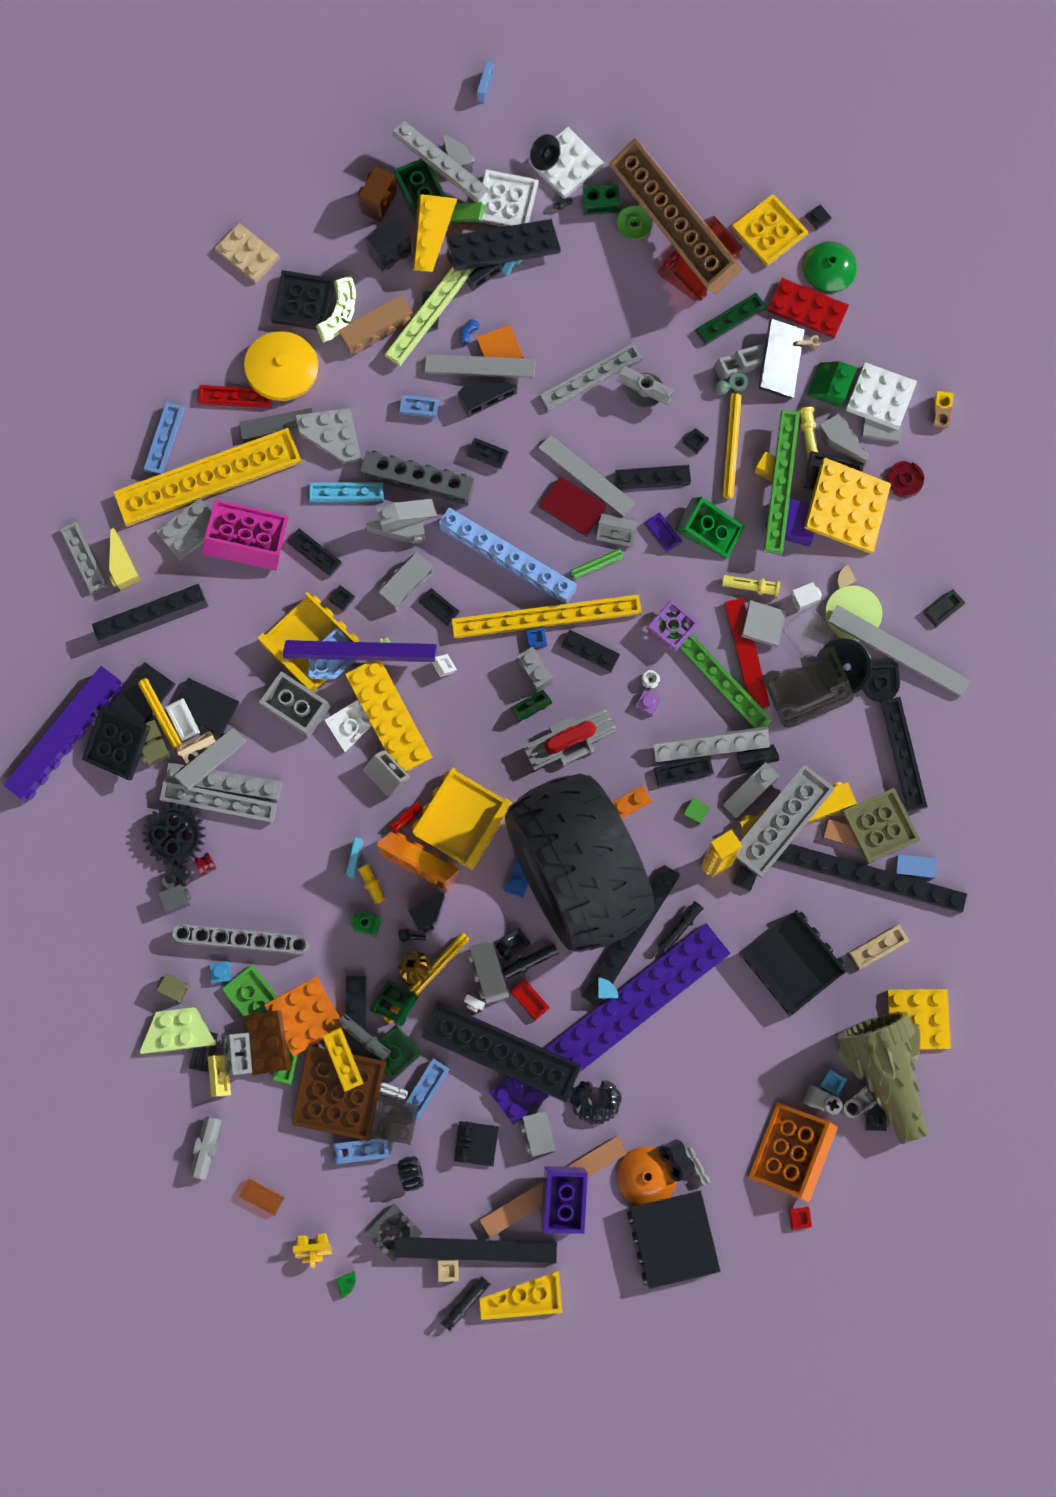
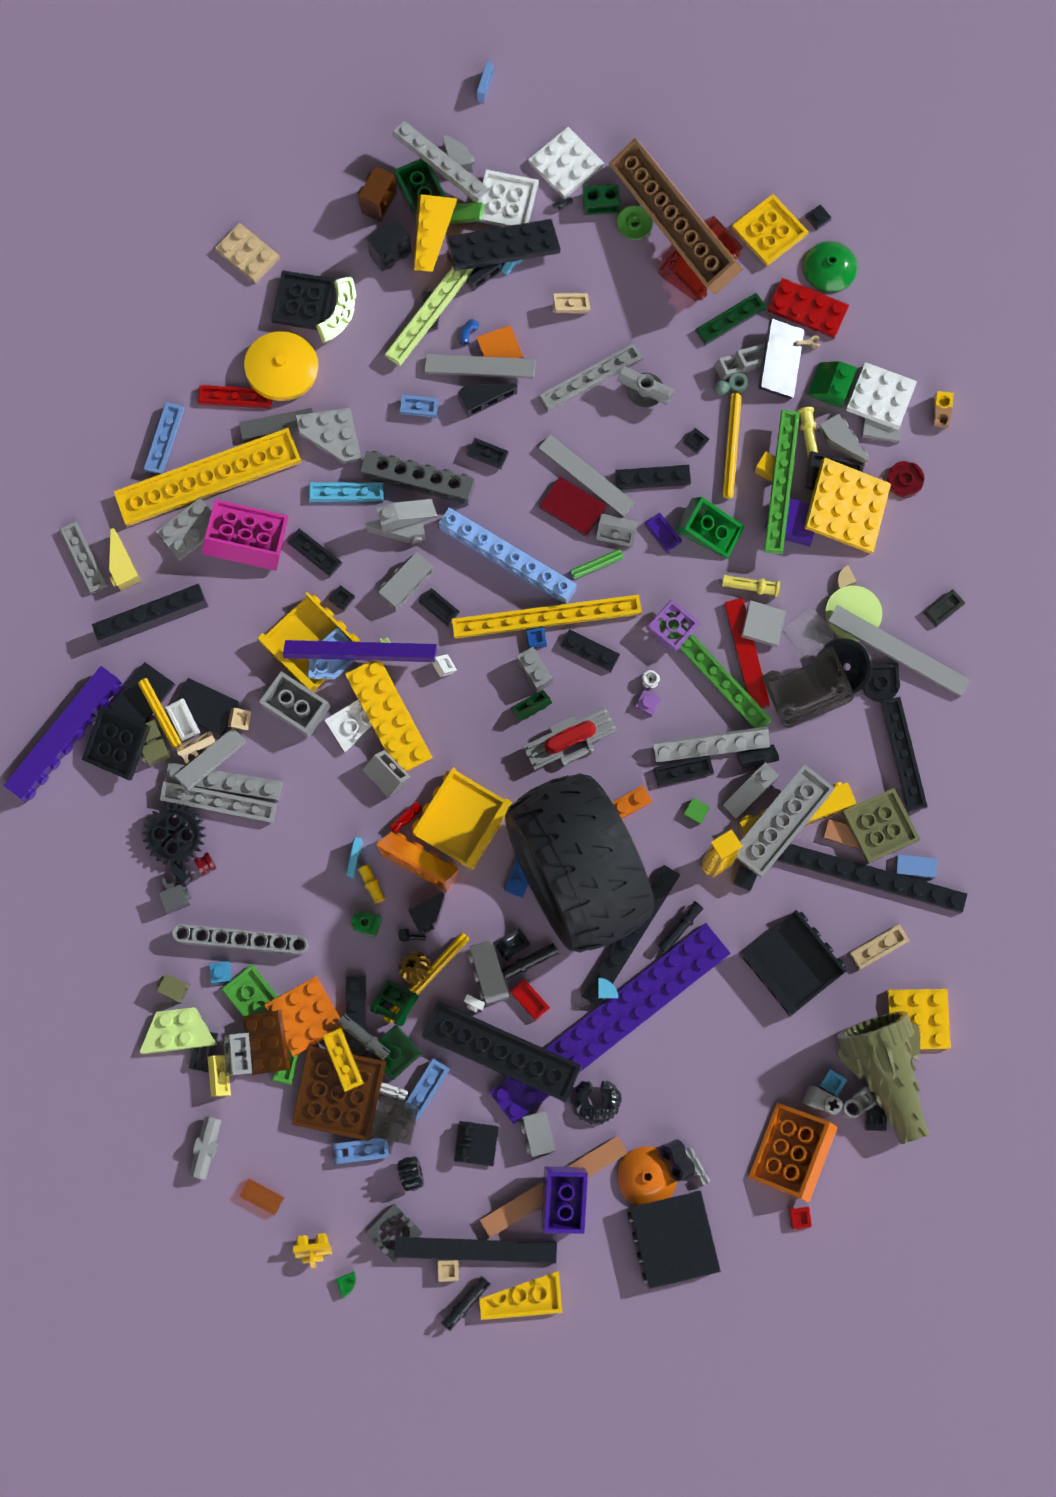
medium nougat brick [338,295,413,355] -> none
black dish [530,134,561,171] -> none
white brick [790,582,822,612] -> none
none -> tan plate [228,708,251,730]
none -> tan plate [552,293,590,313]

